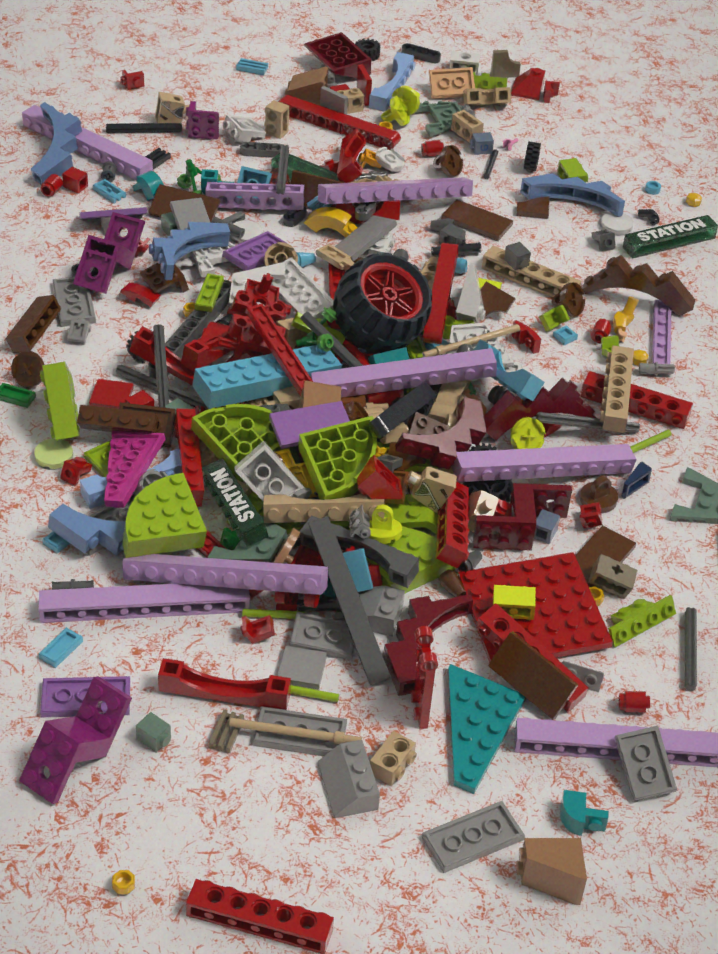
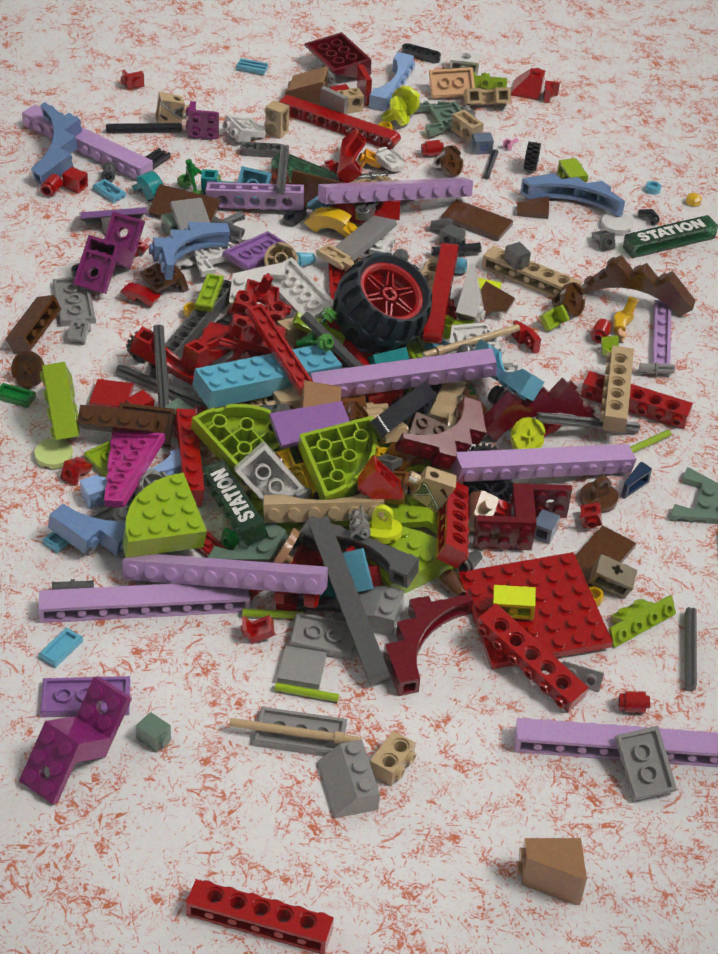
yellow tile [112,870,135,894] -> none
red arch [158,658,291,710] -> none
dark tan tile [209,709,244,753] -> none
black tyre [355,38,381,61] -> none
red hinge [411,626,438,729] -> none
light grey tile [422,801,525,873] -> none
teal wing [448,664,526,794] -> none
reddish brown tile [488,632,578,720] -> none
dark tan tile [490,50,521,78] -> none
medium azure tile [553,326,578,345] -> none
teal brick [560,790,609,836] -> none
yellow tile [633,349,649,366] -> none

